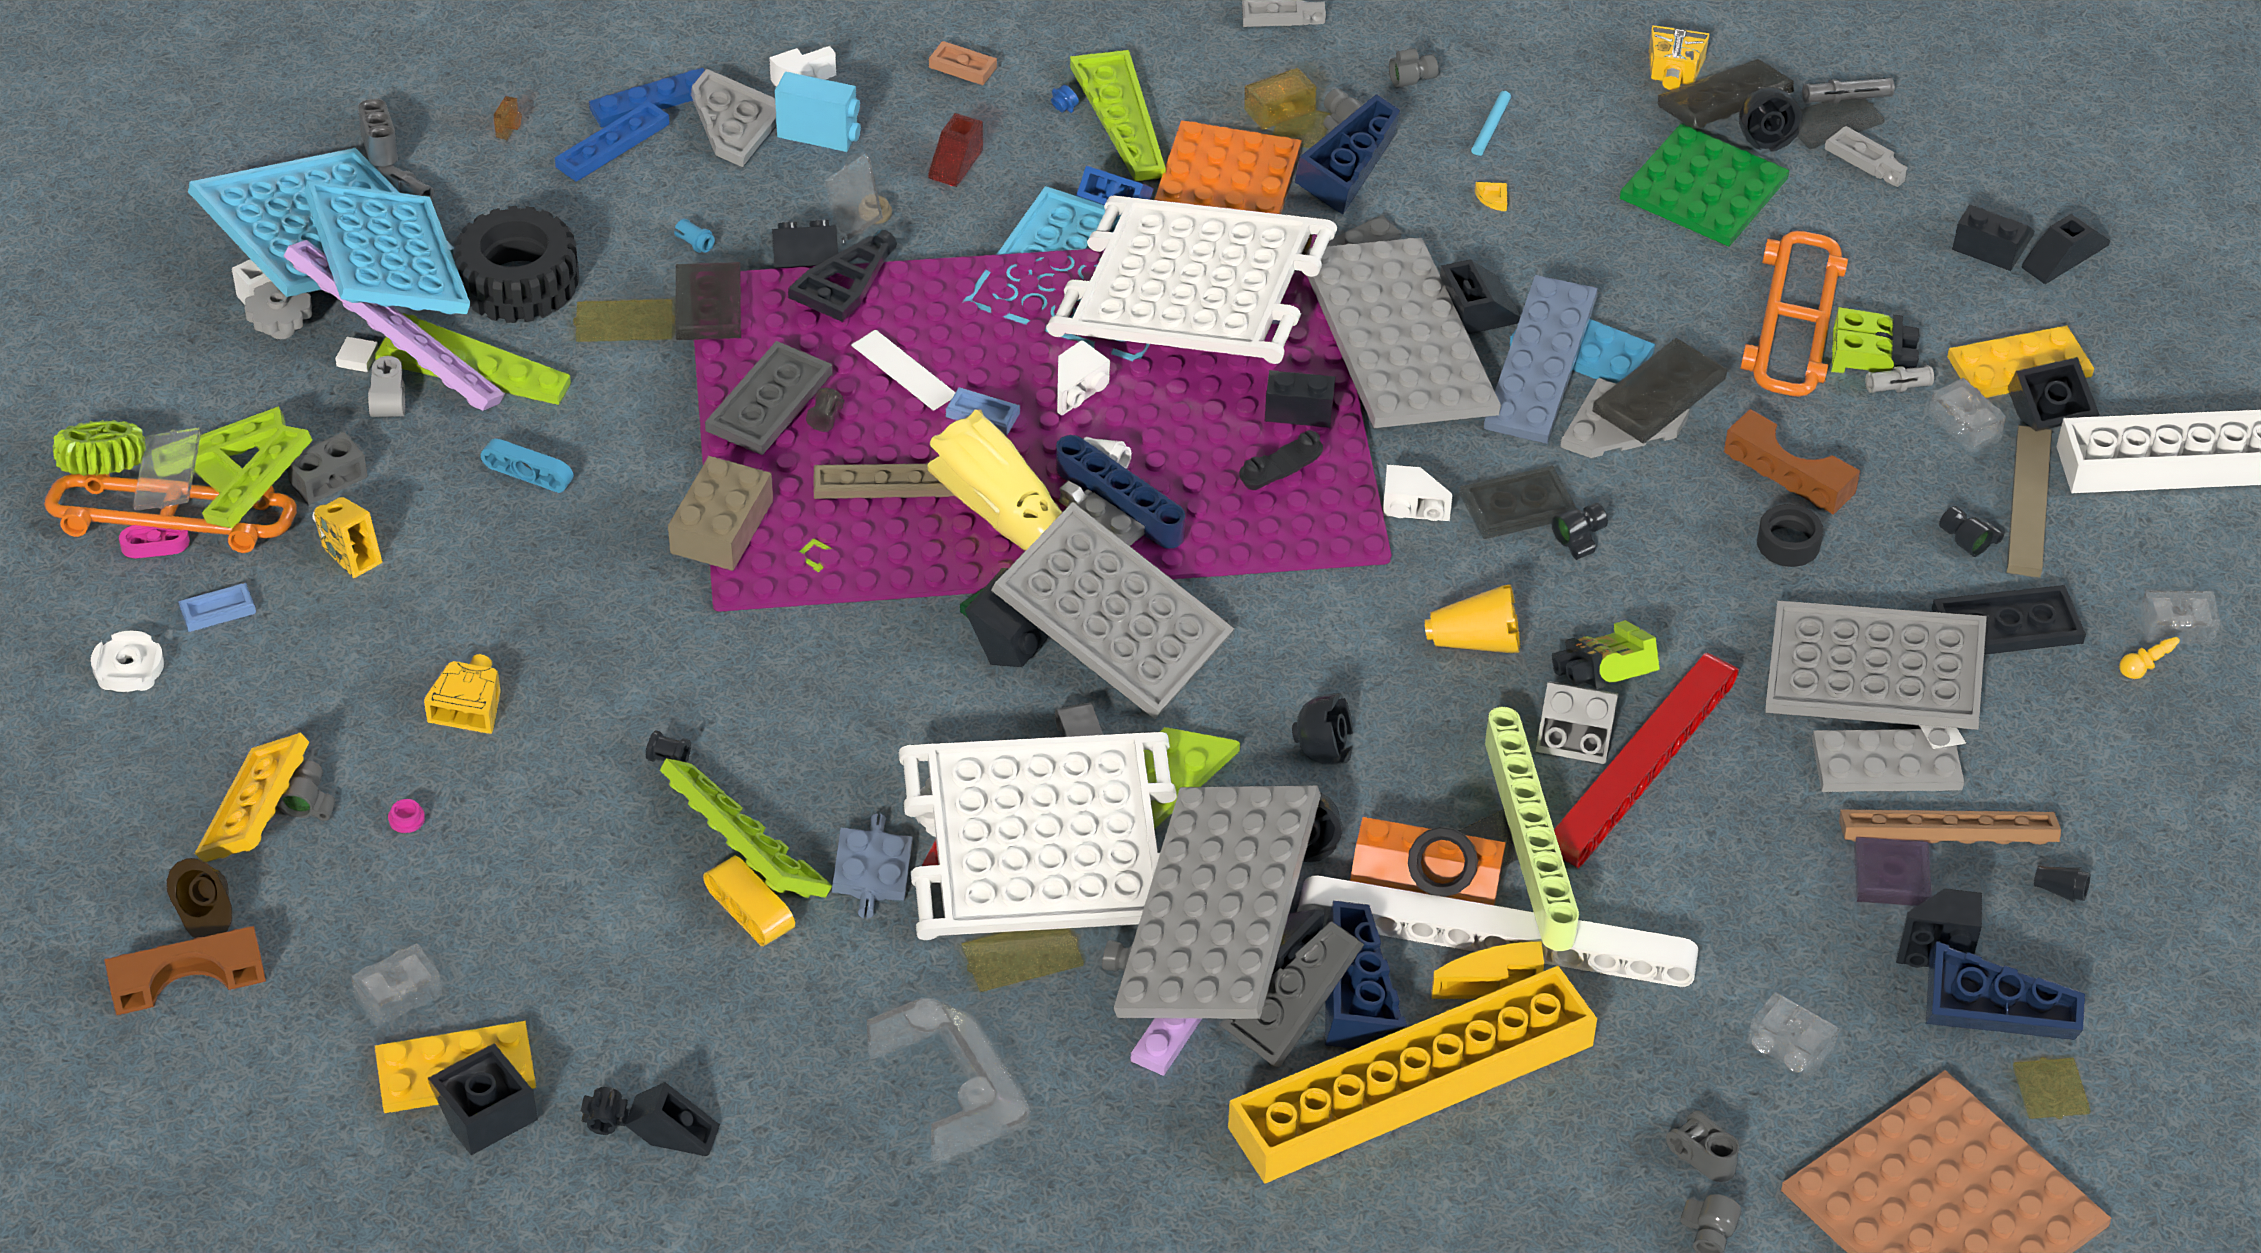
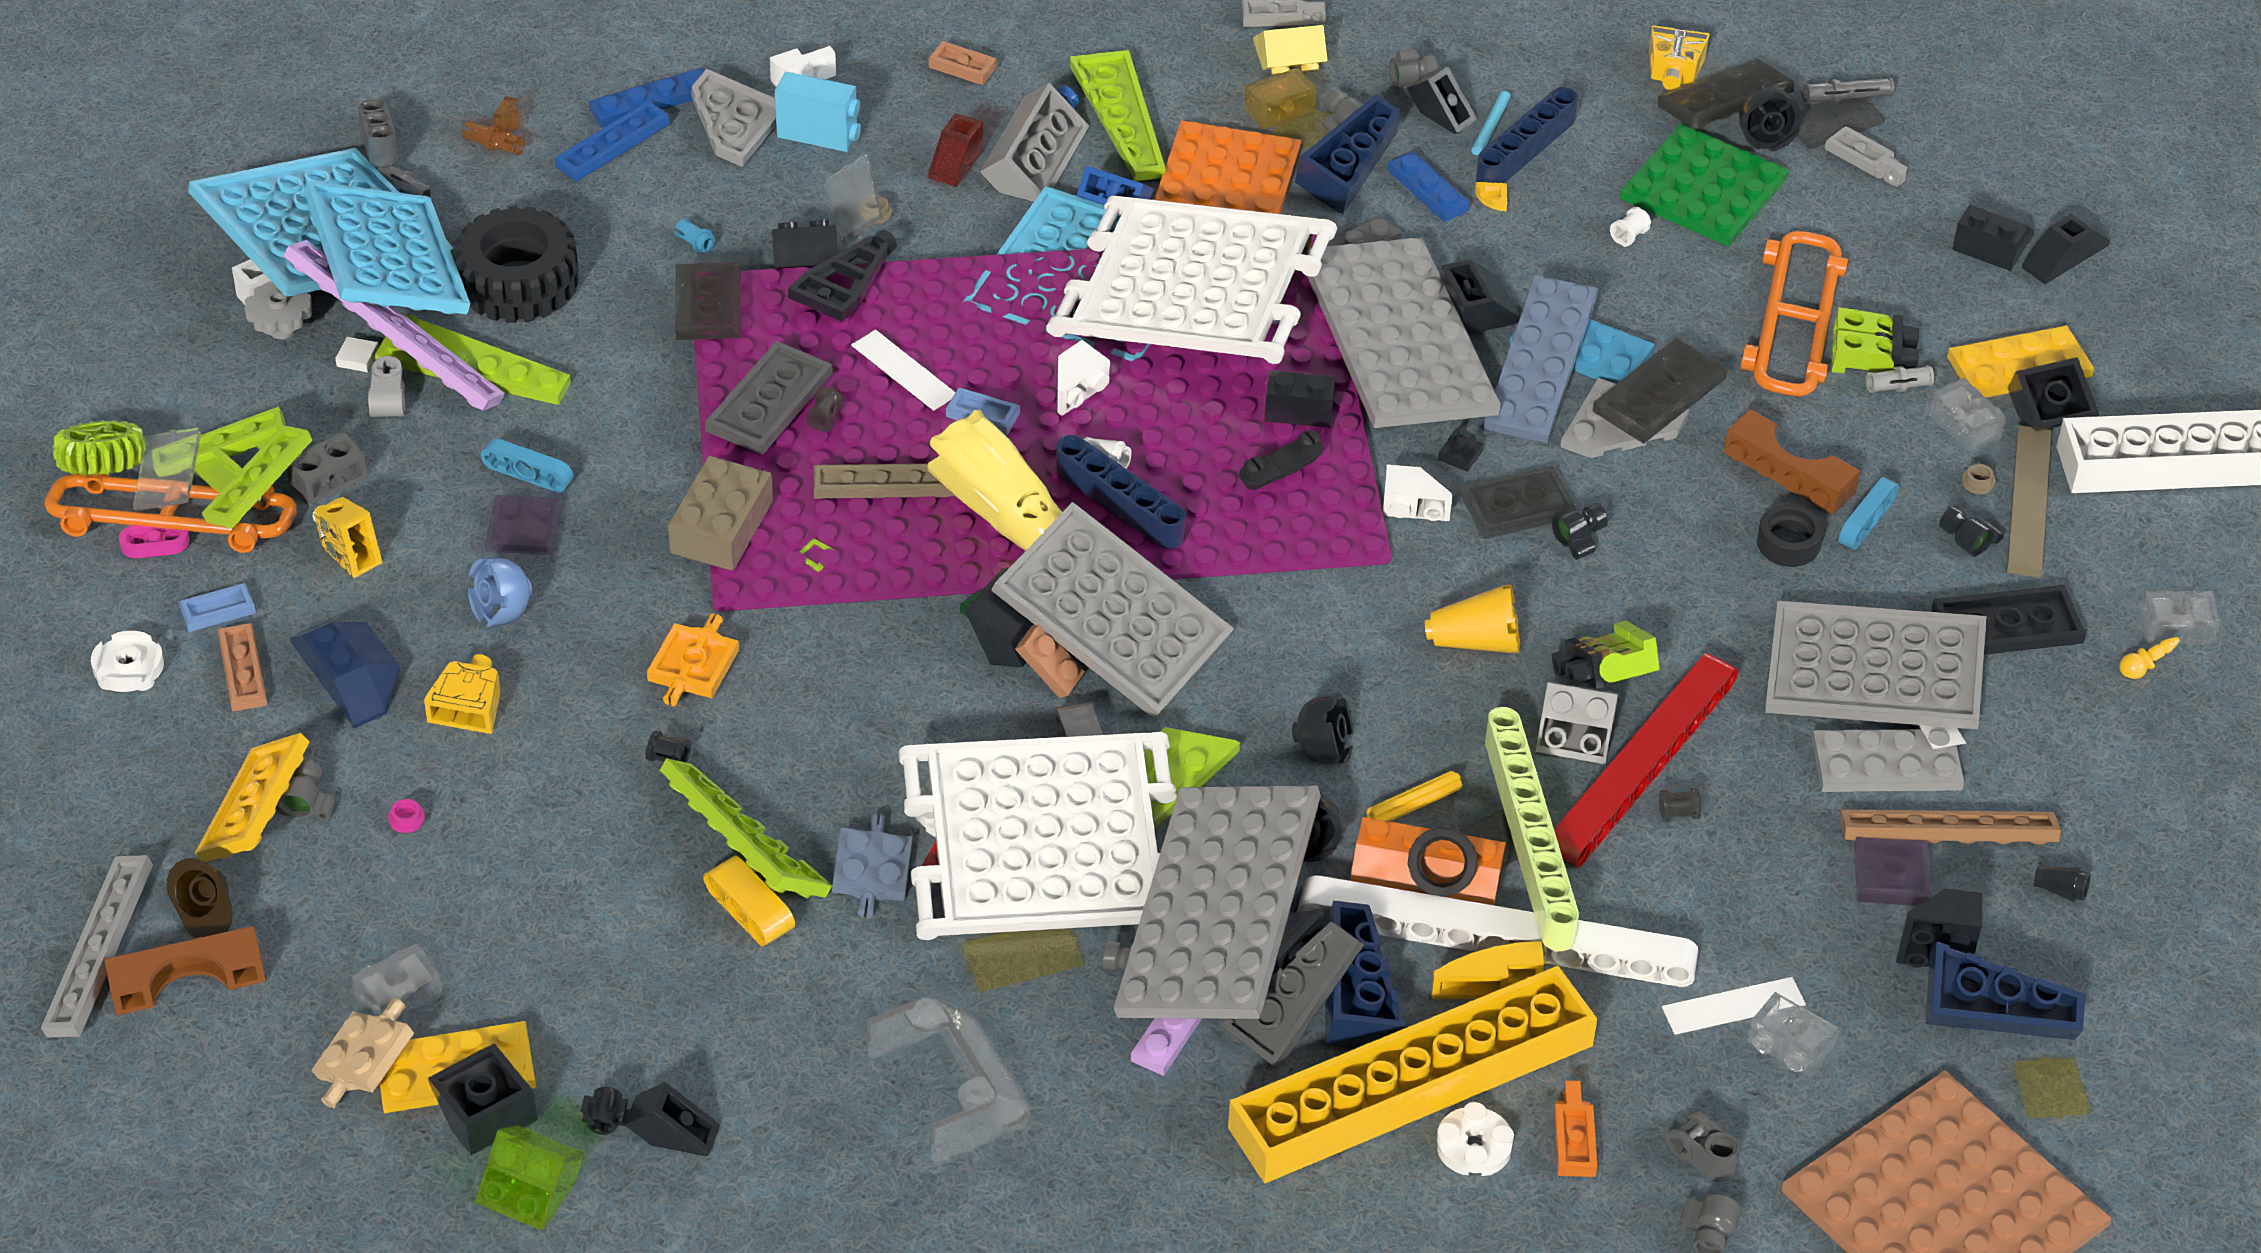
clear yellow piece [573,299,676,342] -> none
light grey hinge [1059,481,1145,546] -> none
none -> light grey plate [41,855,153,1038]
none -> nougat tile [217,623,267,712]
none -> dark blue wedge [290,622,400,729]
none -> tan plate [312,998,414,1109]
none -> clear orange pin [462,120,525,156]
none -> medium blue cylinder [468,557,532,627]
none -> clear neon green slope [474,1125,584,1230]
none -> clear purple plate [485,495,563,555]
none -> light orange plate [647,613,739,706]
none -> light grey slope [980,82,1089,201]
none -> nougat plate [1015,624,1085,698]
none -> light yellow slope [1253,25,1327,75]
none -> yellow axle [1366,771,1463,822]
none -> blue plate [1388,151,1470,222]
none -> black slope [1407,66,1477,134]
none -> white plate [1436,1102,1514,1176]
none -> black tile [1438,428,1483,472]
none -> dark blue beam [1476,87,1578,183]
none -> orange hinge [1554,1081,1597,1177]
none -> white bush [1610,207,1651,247]
none -> clear smoke bush [1659,787,1701,822]
none -> white sticker [1662,977,1806,1035]
none -> dark azure beam [1838,477,1899,550]
none -> dark tan plate [1961,464,1996,494]

